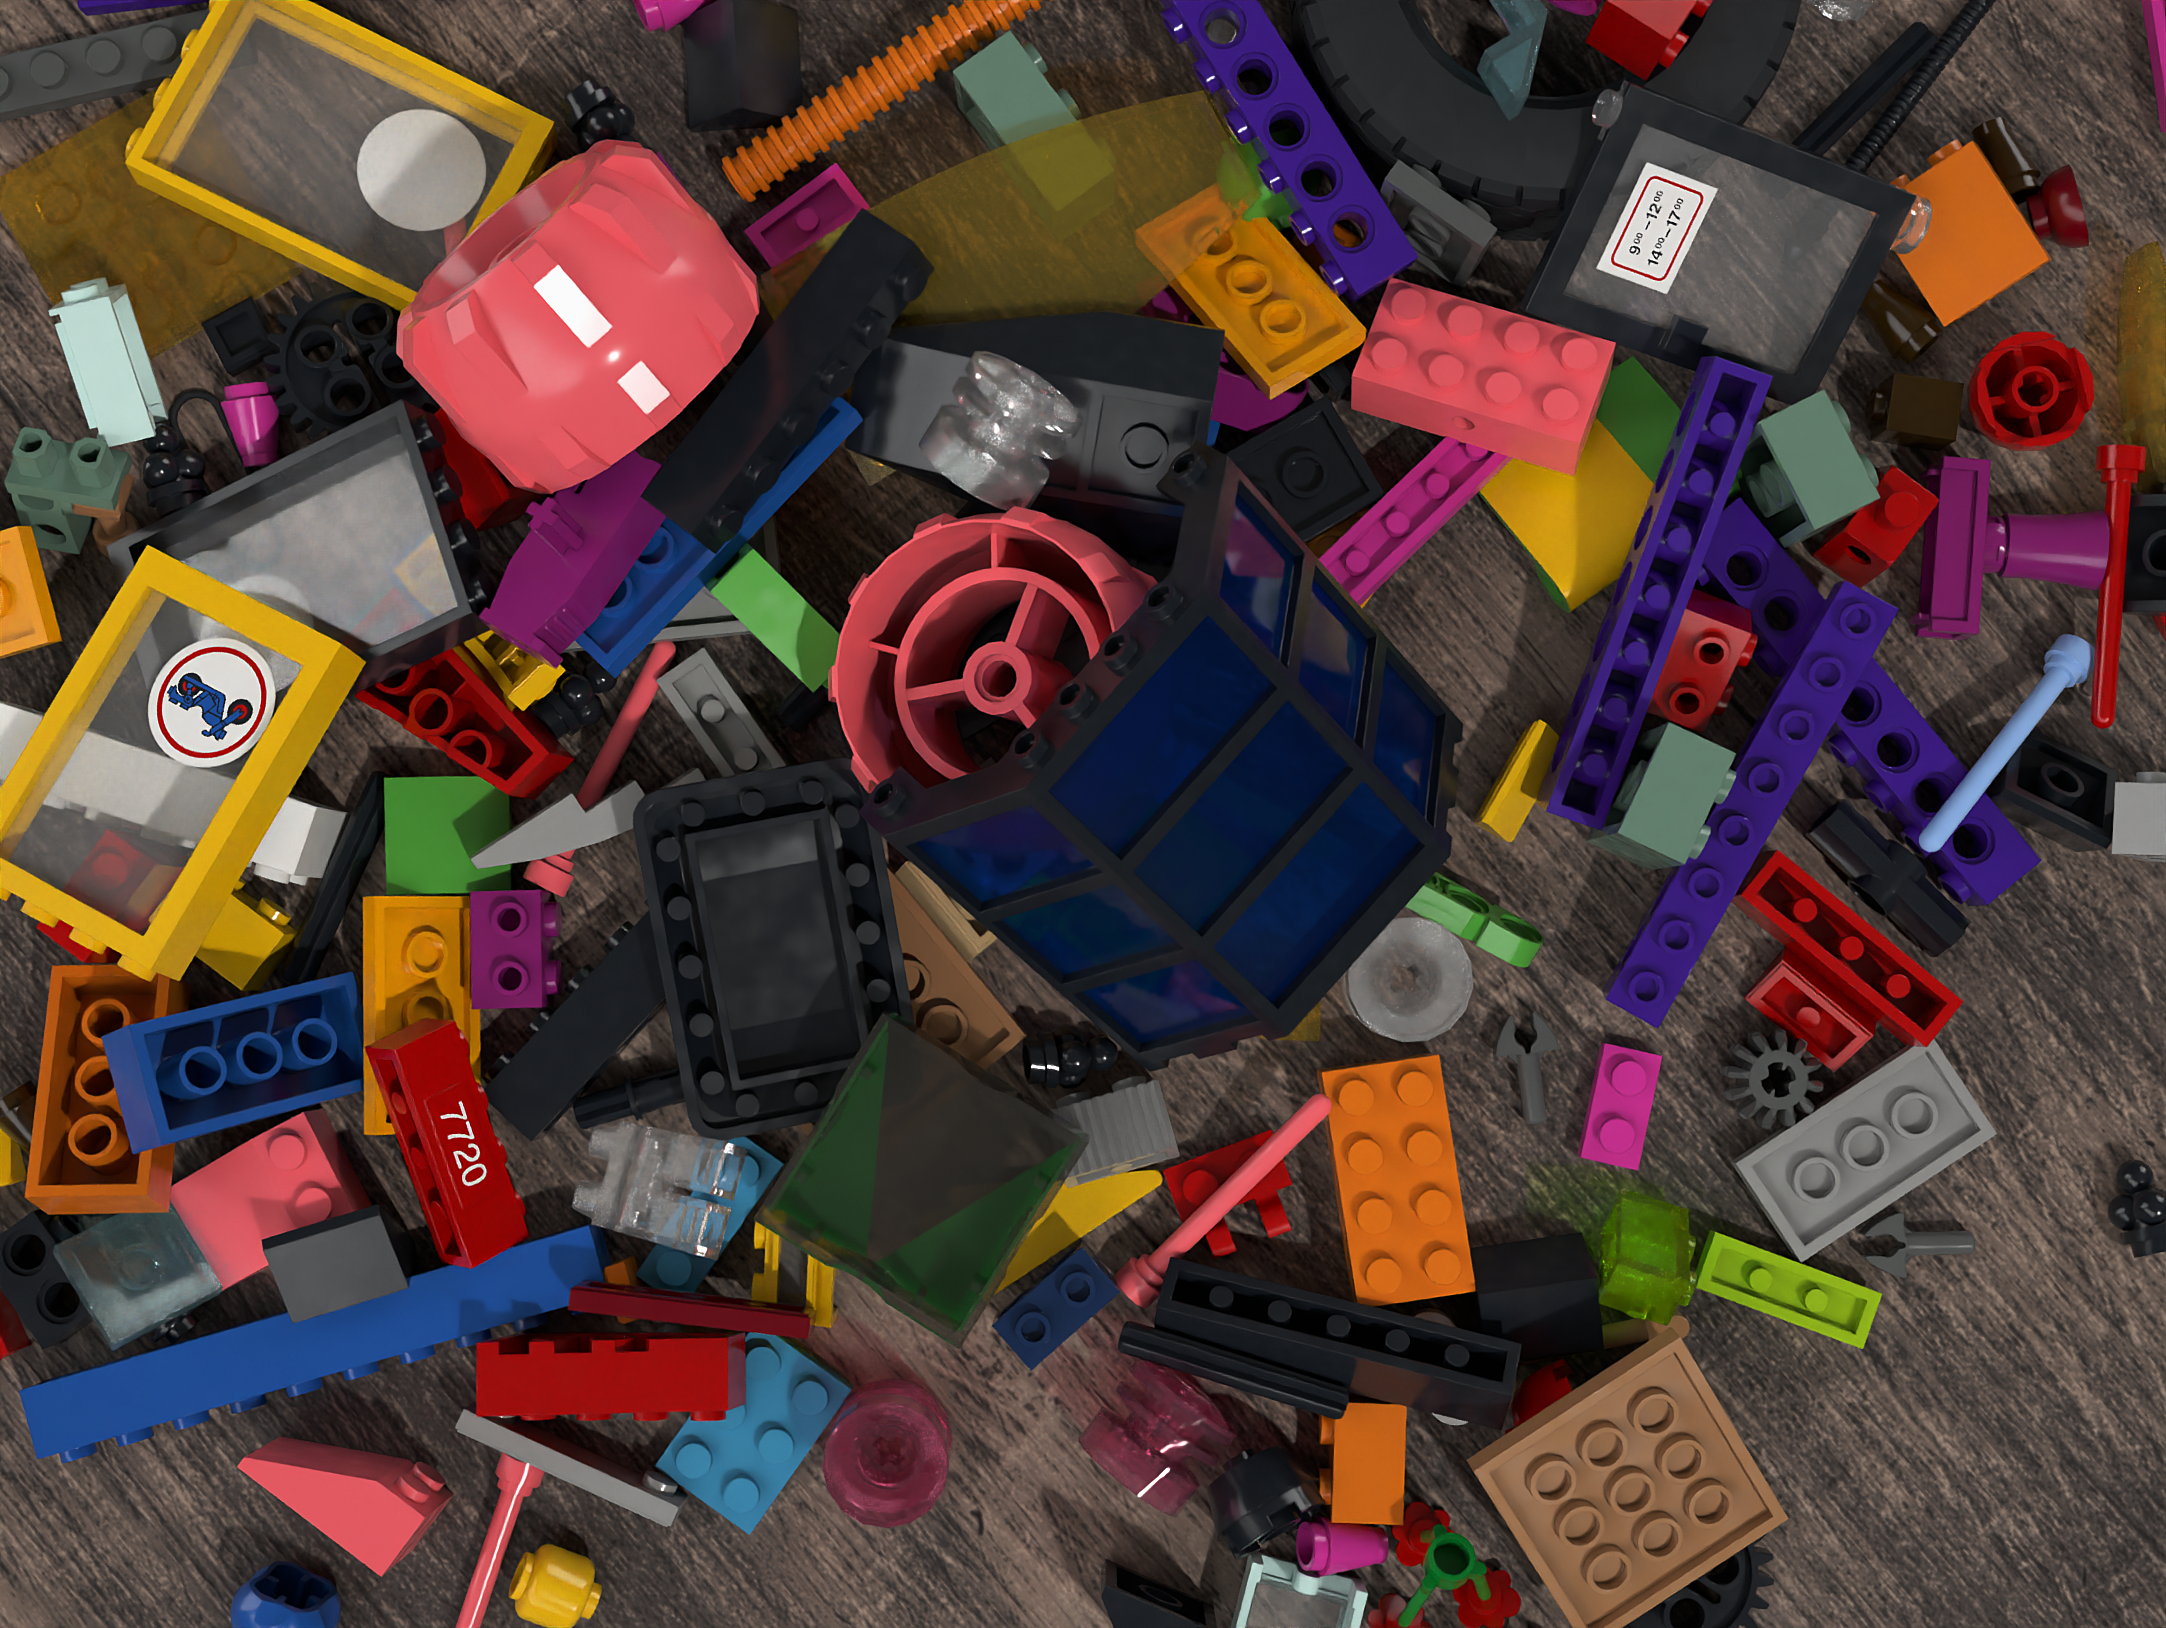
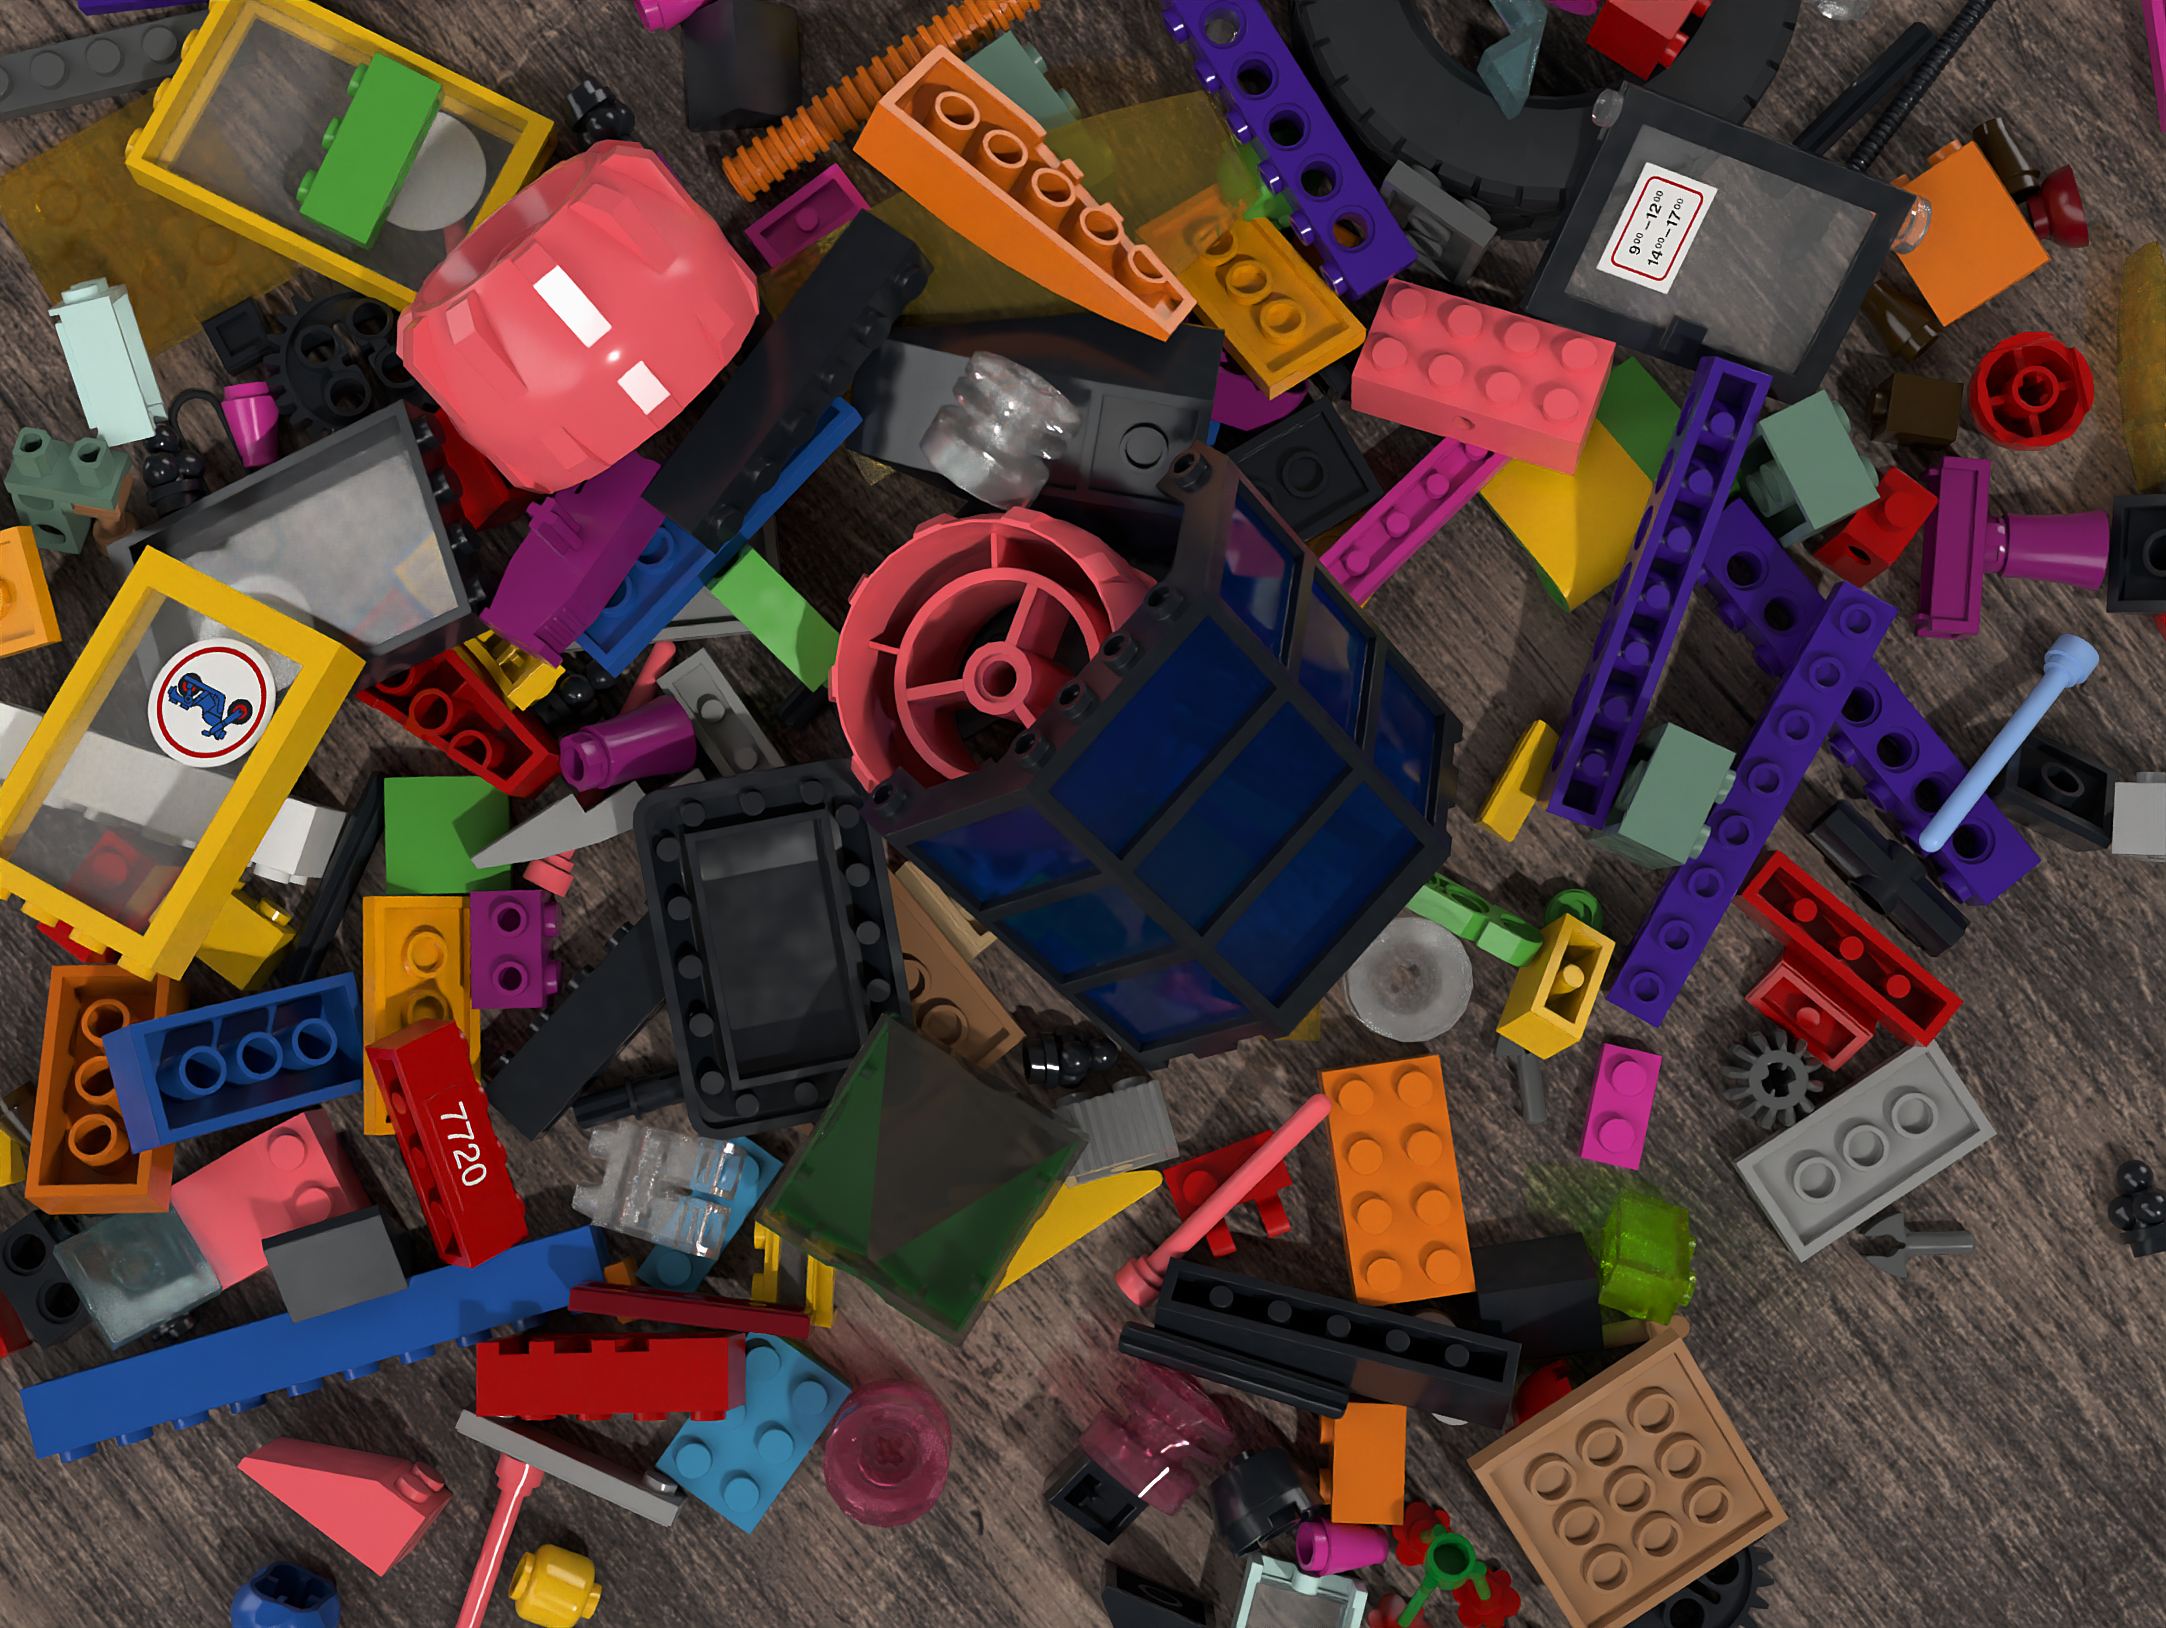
dark blue brick [992,1240,1121,1371] -> none
red brick [1647,589,1758,733] -> none
lime plate [1691,1230,1882,1349] -> none
red piece [2090,445,2147,729] -> none
none -> bright green brick [296,52,446,253]
none -> magenta plant [559,695,696,792]
none -> orange wedge [853,43,1197,342]
none -> black slope [1043,1438,1150,1546]
none -> yellow brick [1496,913,1616,1060]
none -> bright green tile [1542,889,1604,932]

